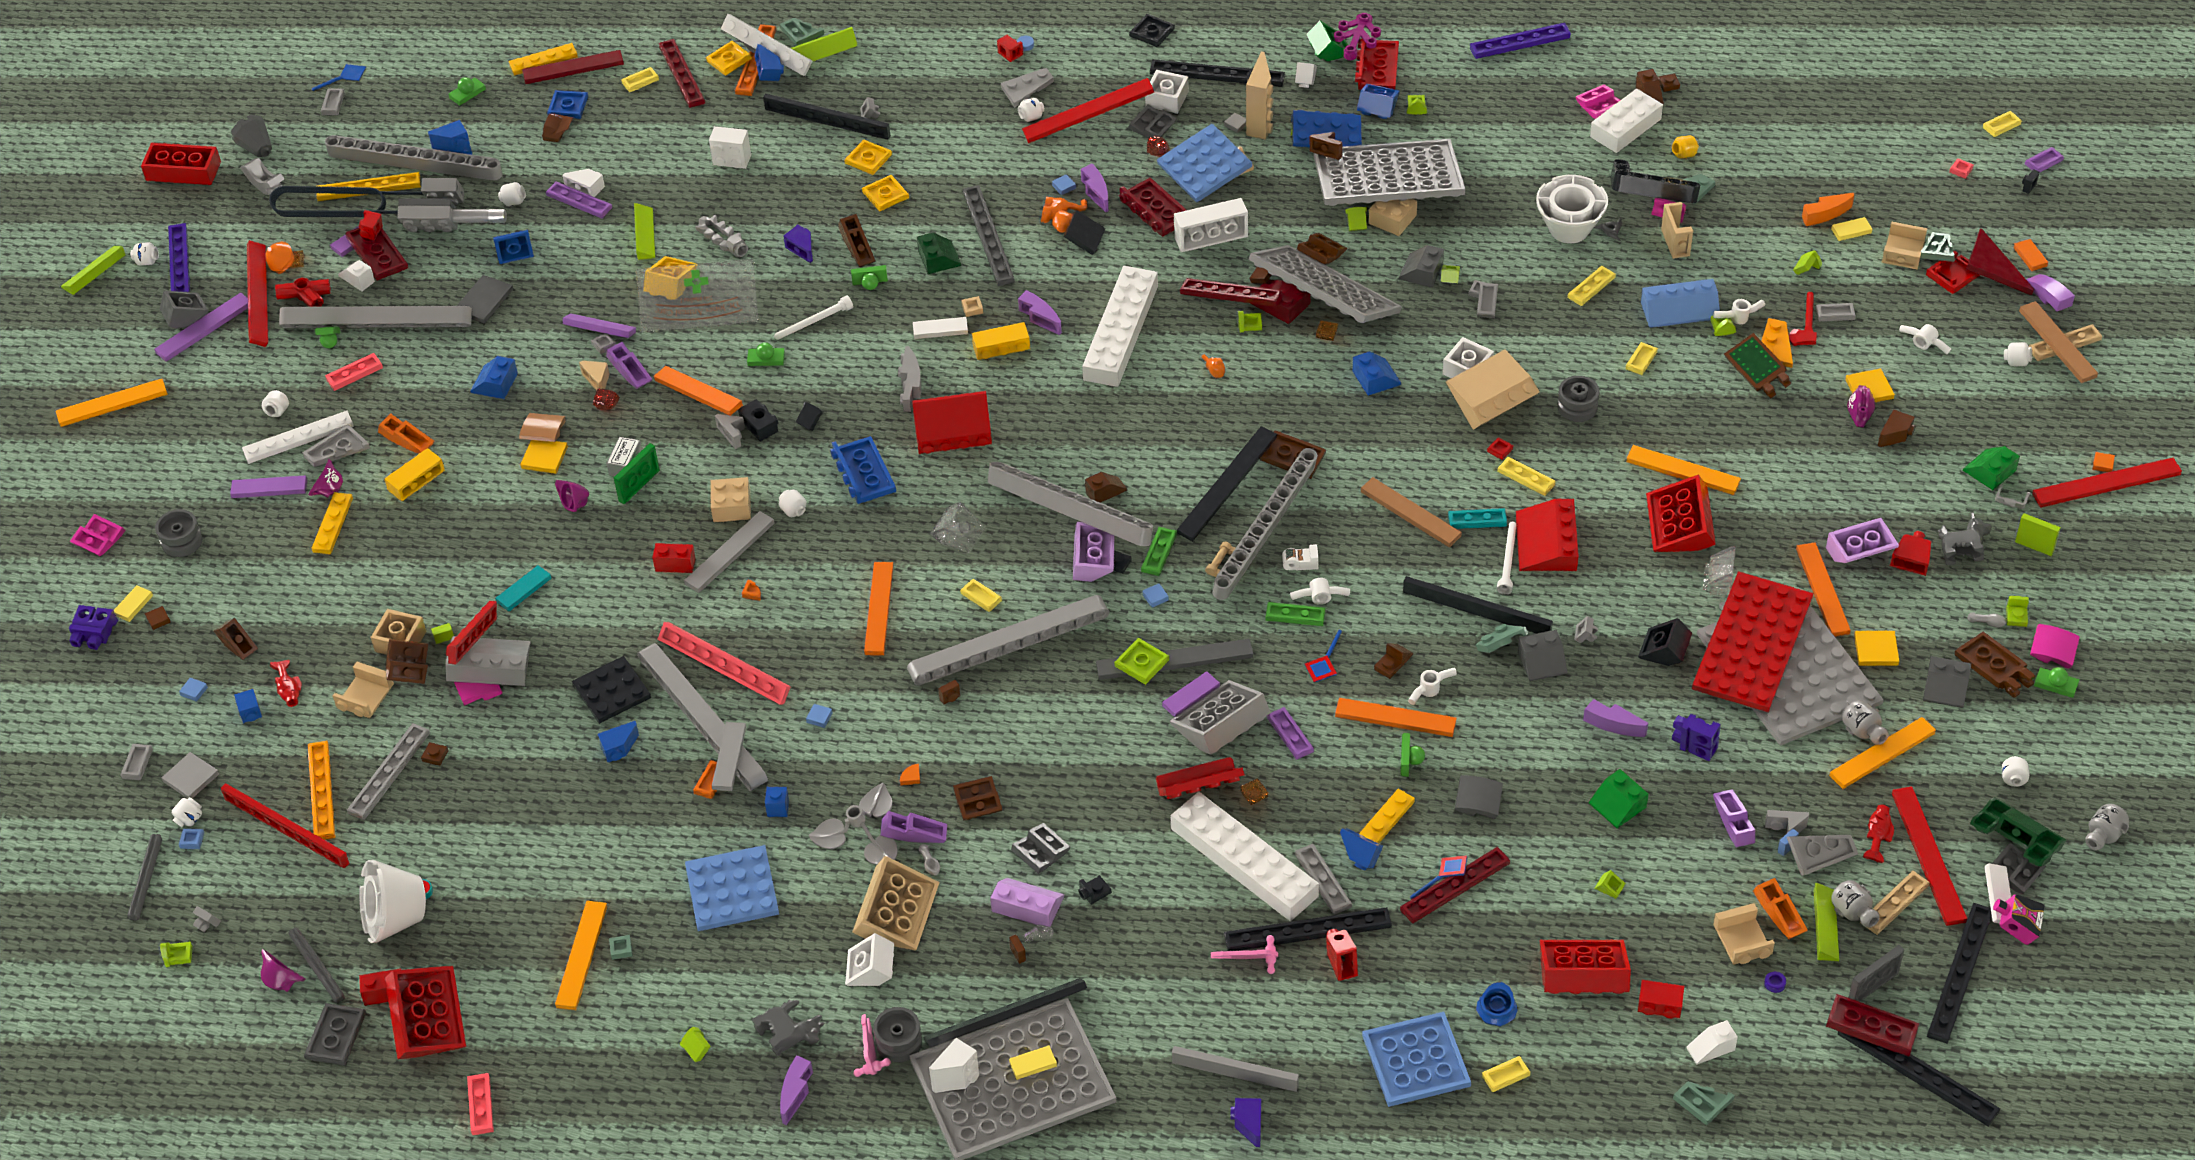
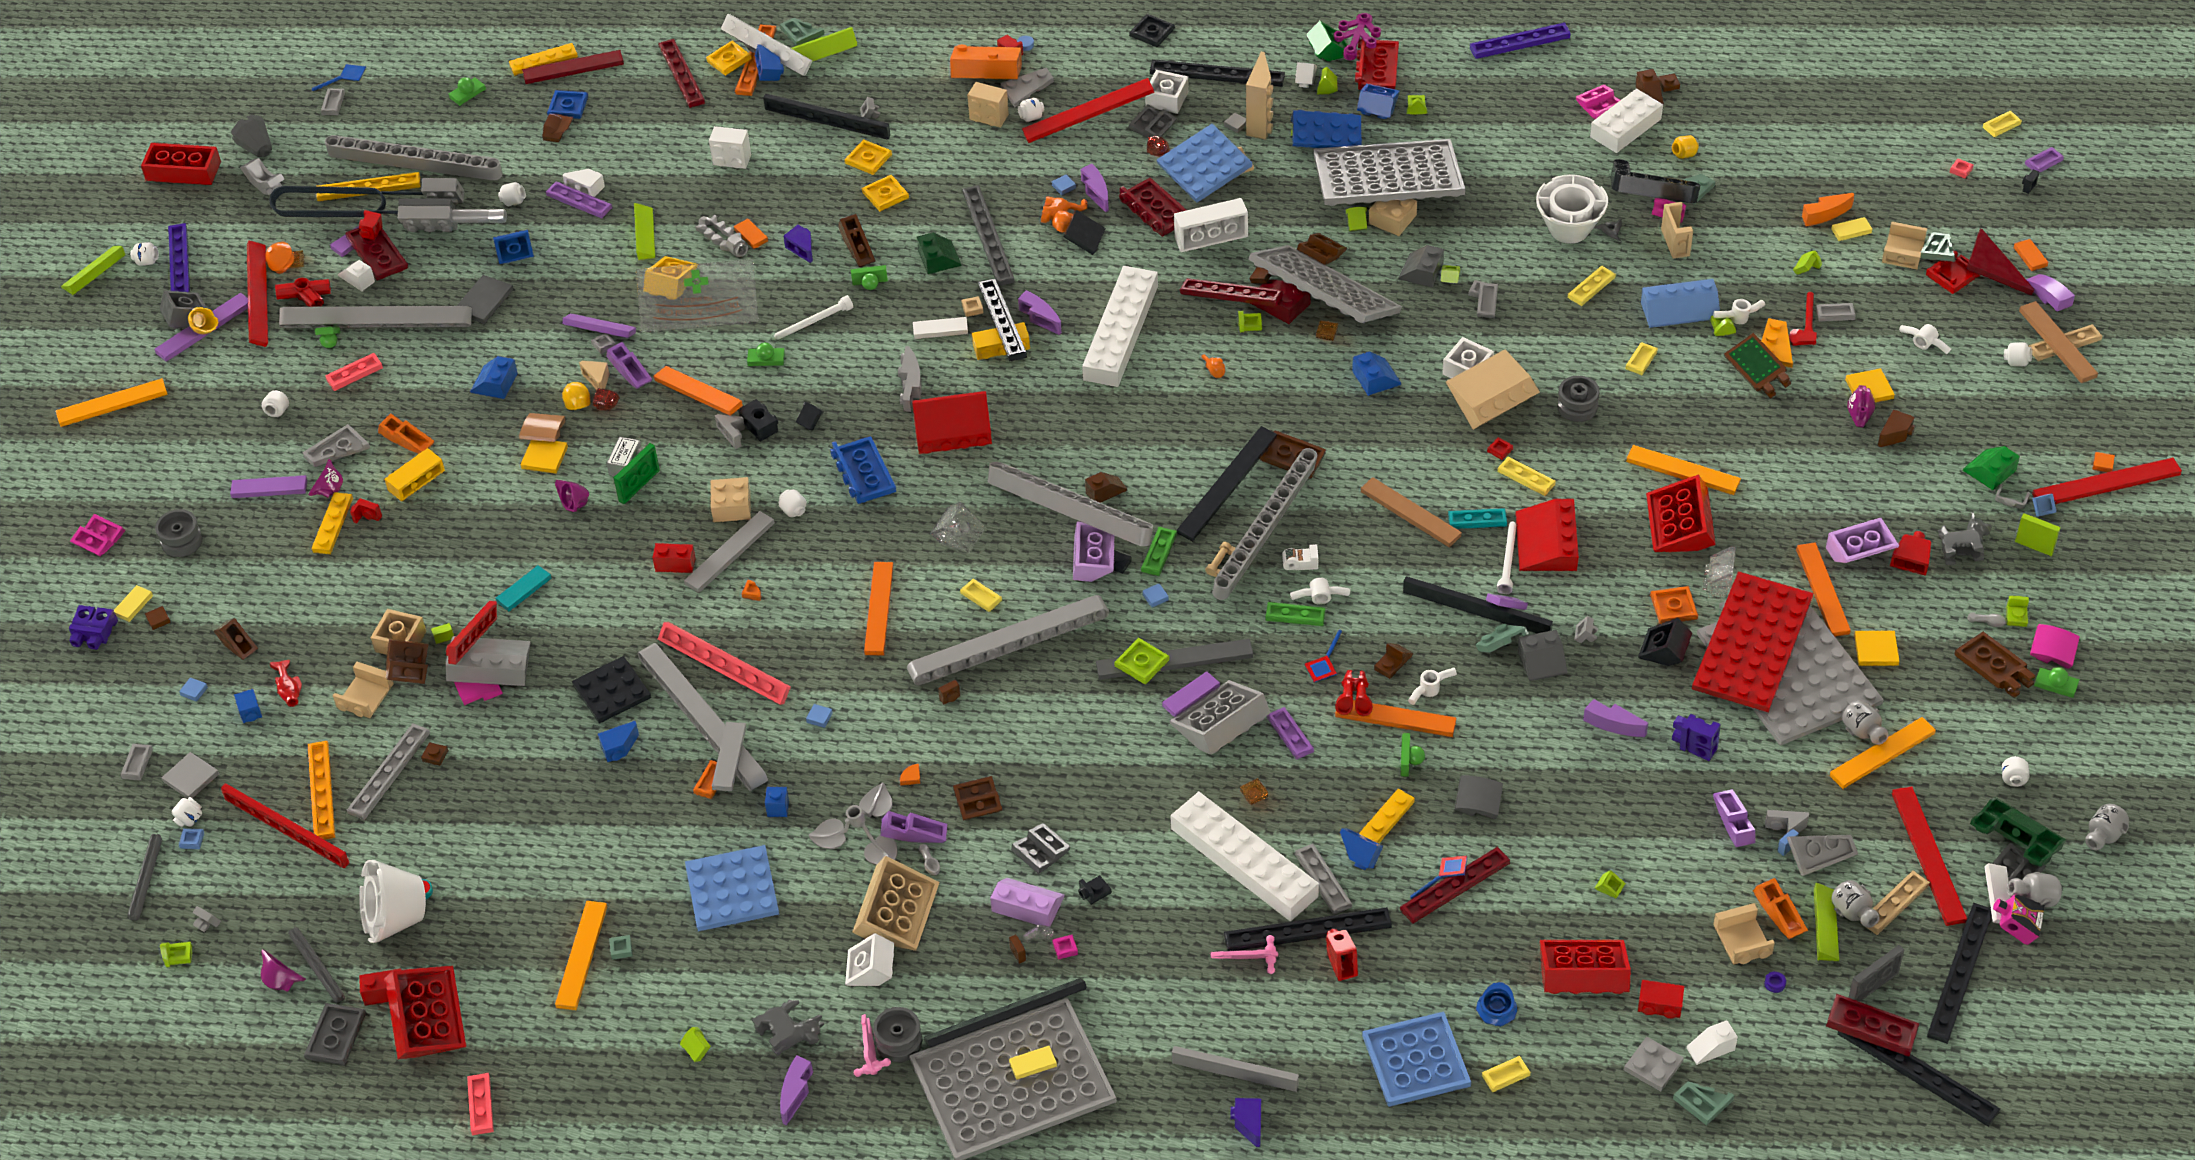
white plate [242,411,354,464] -> none
blue slope [428,120,472,155] -> none
light yellow tile [621,67,659,93] -> none
white slope [929,1038,979,1093] -> none
red bracket [1156,757,1244,799] -> none
reddish brown slope [1309,132,1343,160] -> none
green slope [1589,769,1648,828] -> none
red animal [1863,805,1894,863] -> none
dark grey slope [1923,656,1971,708] -> none
none -> yellow hair [188,307,219,335]
none -> red bracket [350,498,382,523]
none -> yellow hair [562,382,591,410]
none -> orange tile [734,219,768,249]
none -> orange brick [950,44,1022,79]
none -> tan brick [968,82,1009,128]
none -> tile [978,279,1027,362]
none -> dark pink tile [1052,935,1078,960]
none -> lime tile [1317,67,1338,95]
none -> red piece [1335,670,1373,716]
none -> medium lavender tile [1486,593,1528,610]
none -> light grey plate [1624,1036,1684,1092]
none -> orange tile [1650,586,1698,624]
none -> light grey piece [2007,872,2062,908]
none -> medium blue tile [2032,494,2056,517]

